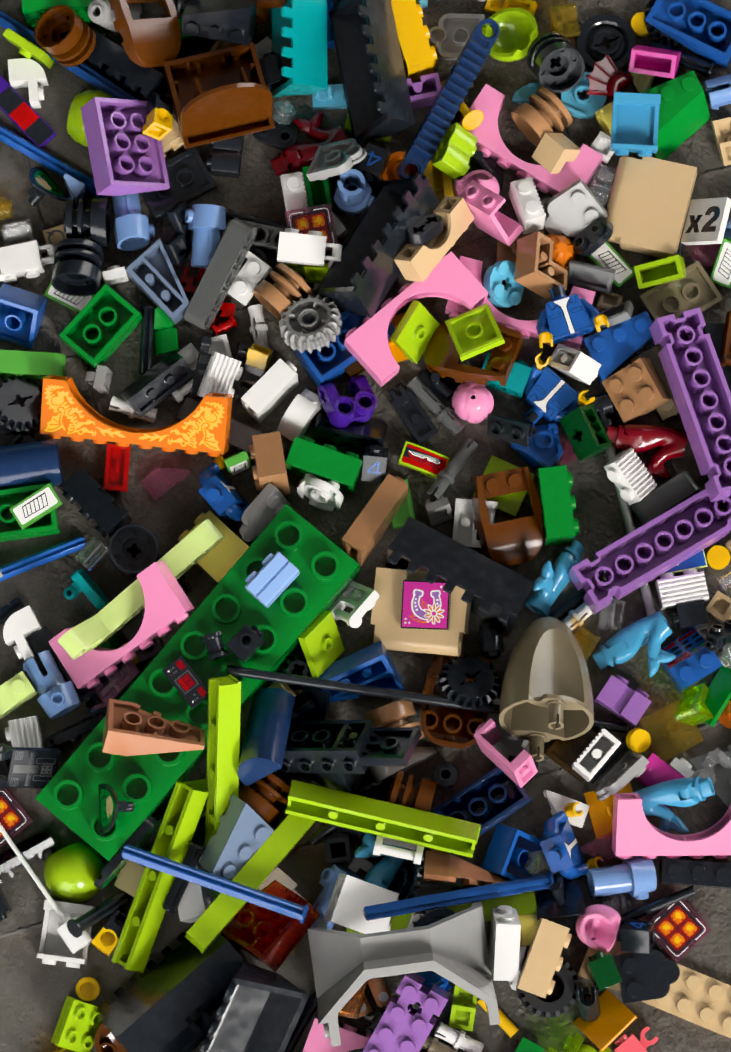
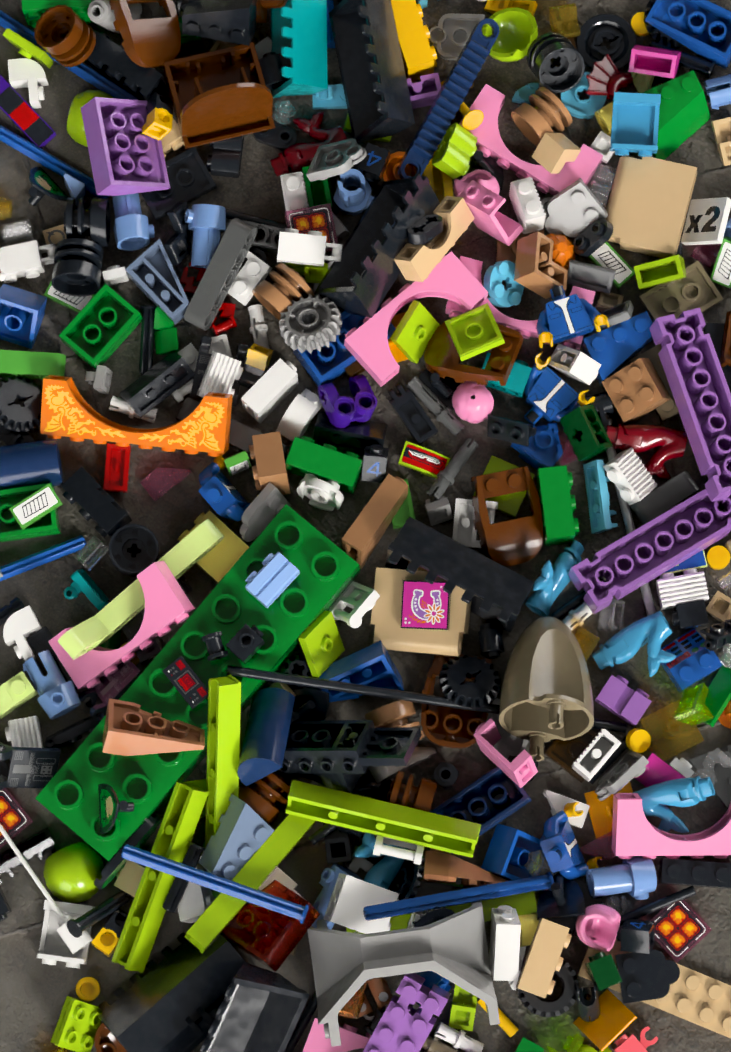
none -> medium azure plate [583,460,618,534]

